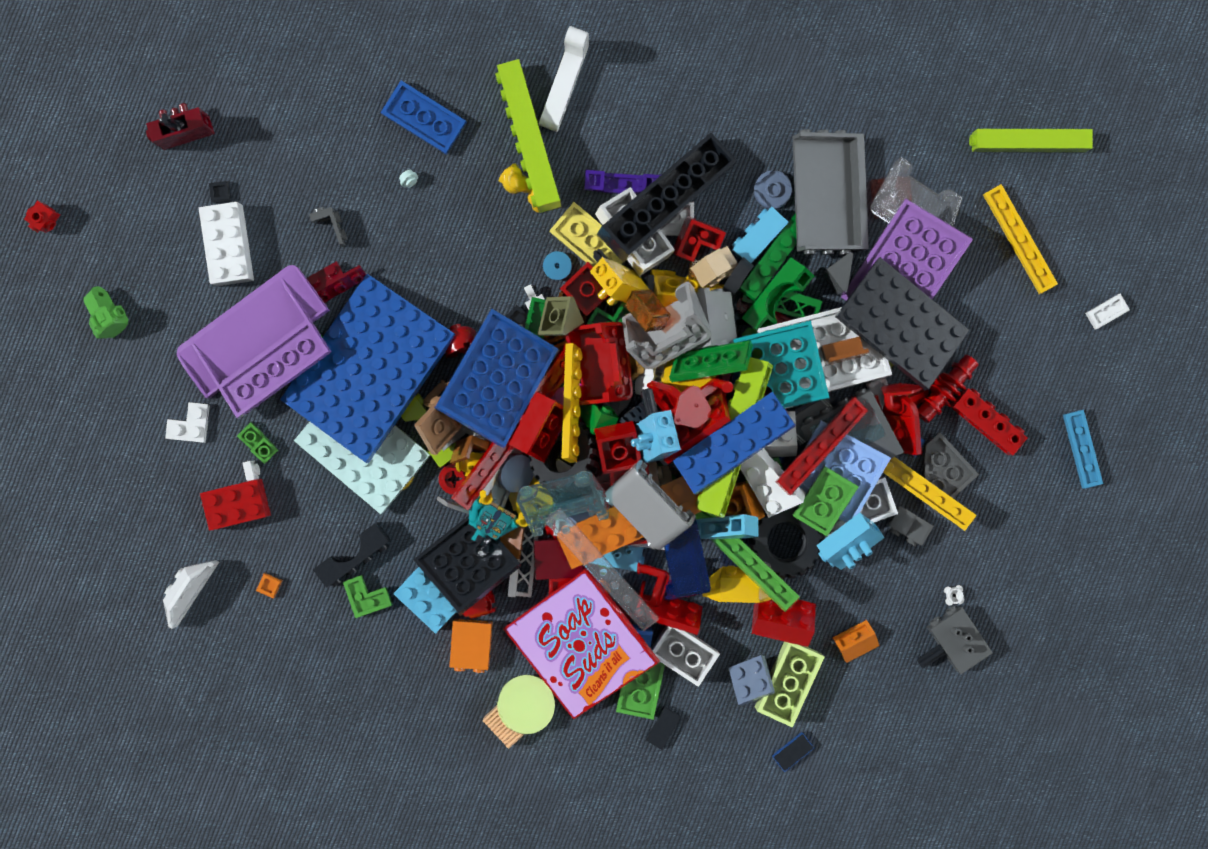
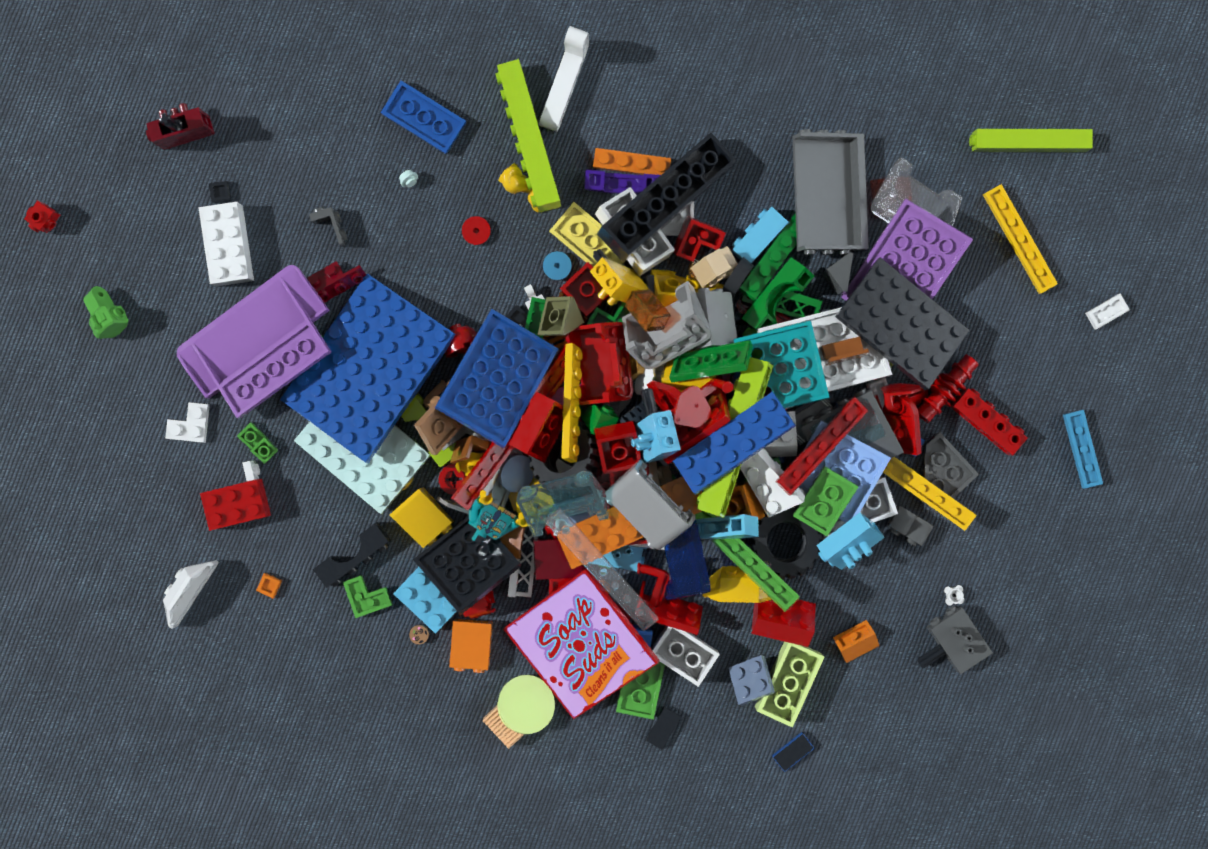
sand blue tile [754,171,792,209] -> none
none -> yellow slope [390,487,454,548]
none -> medium nougat tile [409,624,429,644]
none -> red piece [462,216,490,245]
none -> orange plate [593,148,671,175]

